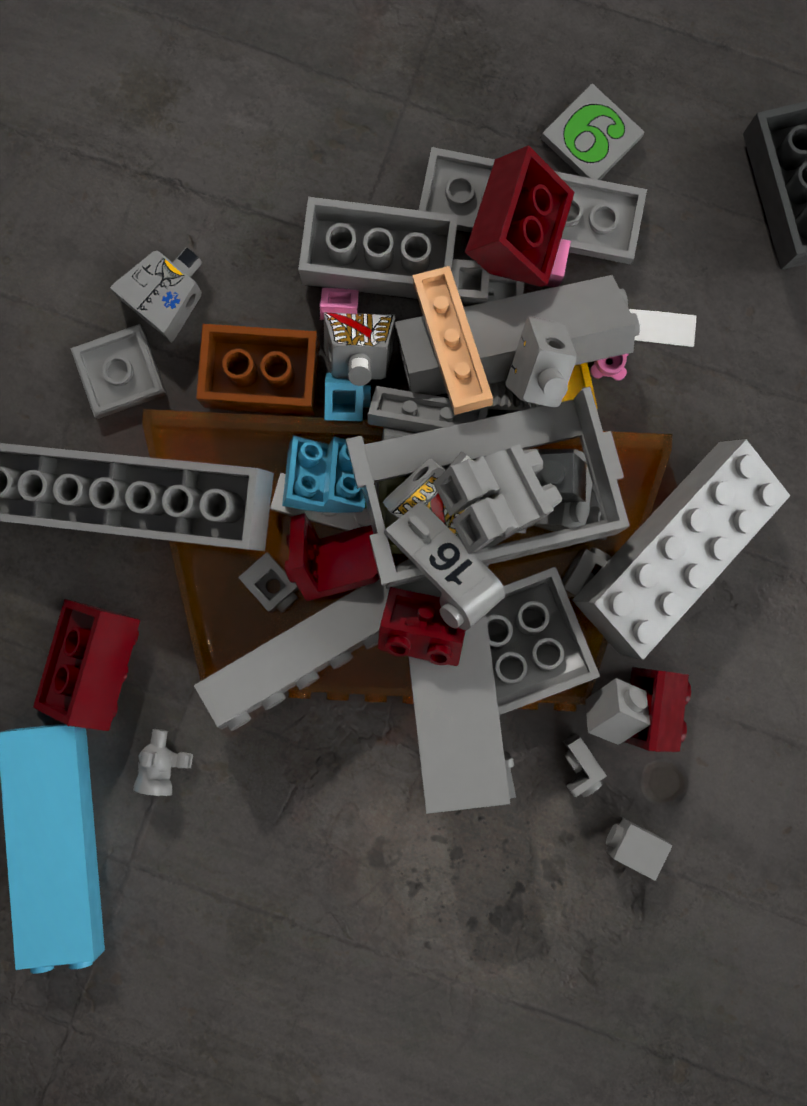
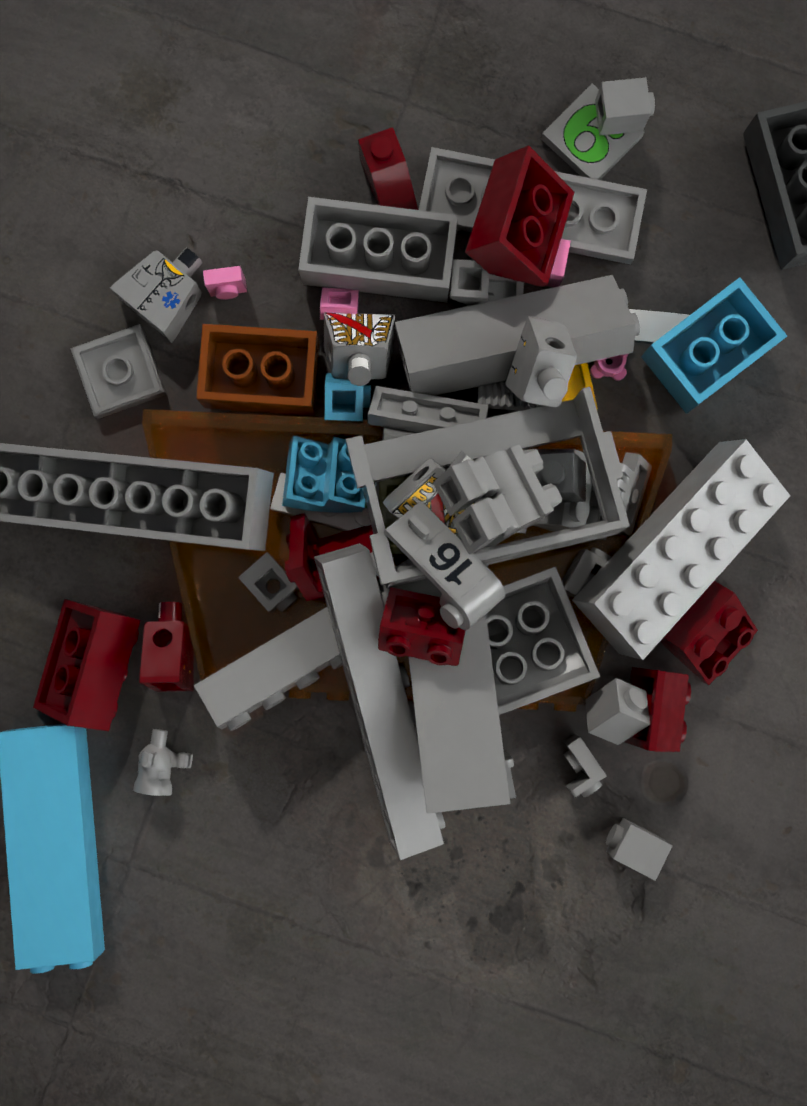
light nougat plate [412,266,493,415] -> none
none -> dark red torso [139,602,194,692]
none -> bright pink plate [203,266,247,300]
none -> light grey brick [314,543,445,860]
none -> dark red slope [358,127,418,210]
none -> light grey brick [595,77,655,136]
none -> light grey hinge [617,452,652,537]
none -> medium azure brick [641,277,787,414]
none -> dark red slope [660,581,758,685]

